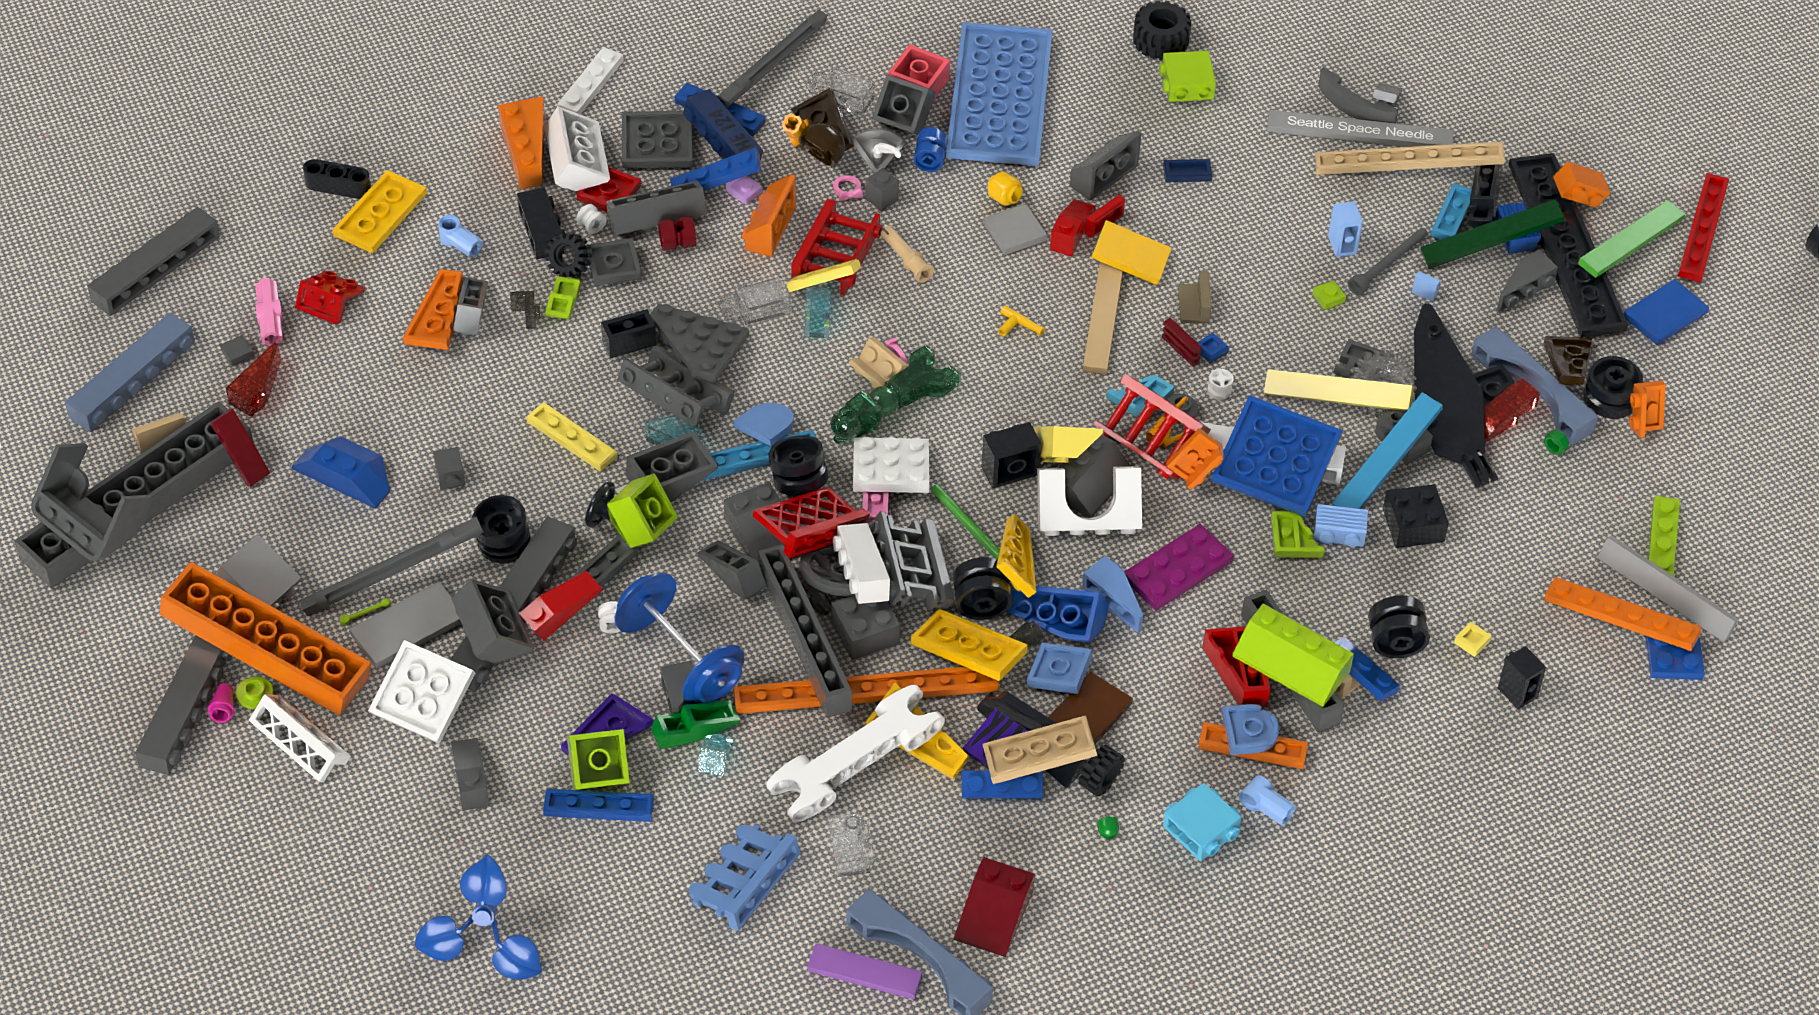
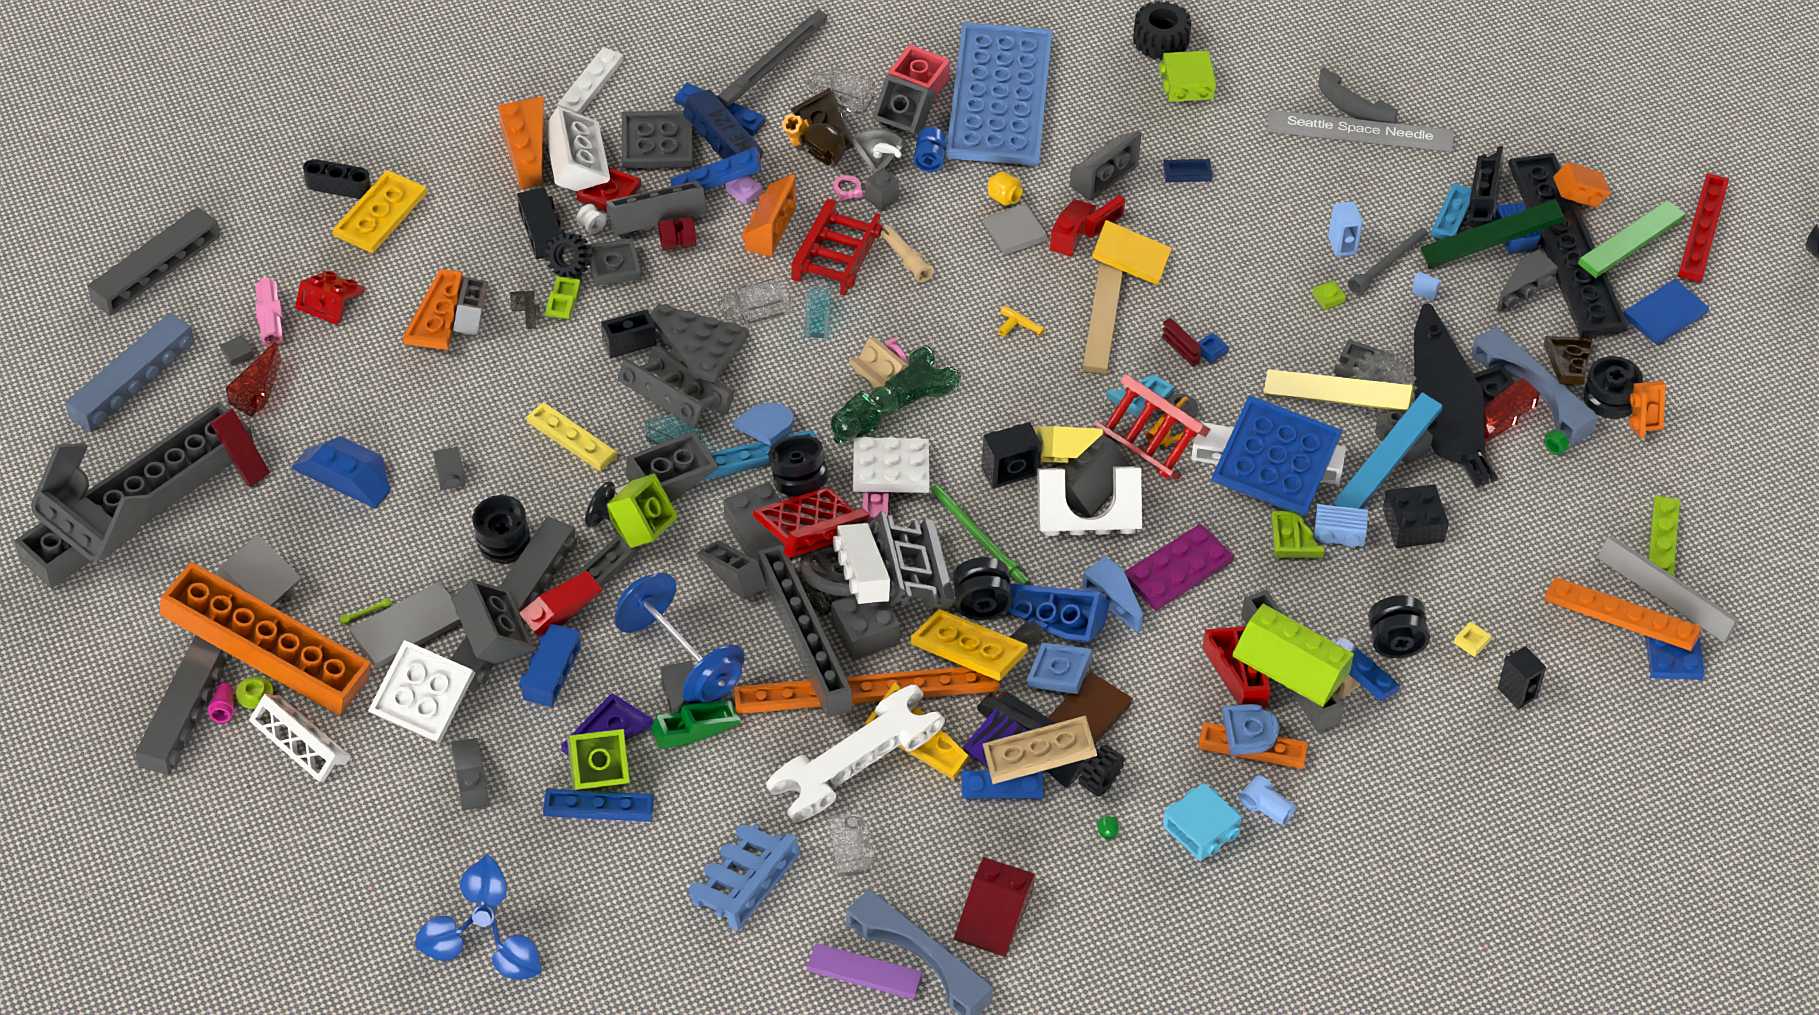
tan panel [131,413,186,453] -> none
dark grey piece [299,517,484,616] -> none
light blue piece [438,215,483,258] -> none
white wheel [598,601,620,634] -> none
clear light blue bracket [698,734,734,776] -> none
light yellow tile [786,259,861,292] -> none
yellow wing [996,514,1036,598] -> none
orange bracket [1166,428,1224,490] -> none
dark tan panel [1178,271,1211,323] -> none
white wheel [1207,369,1233,400] -> none
tan tile [1315,141,1505,175] -> none
tile [1373,83,1402,103] -> none
none -> blue brick [519,624,581,708]

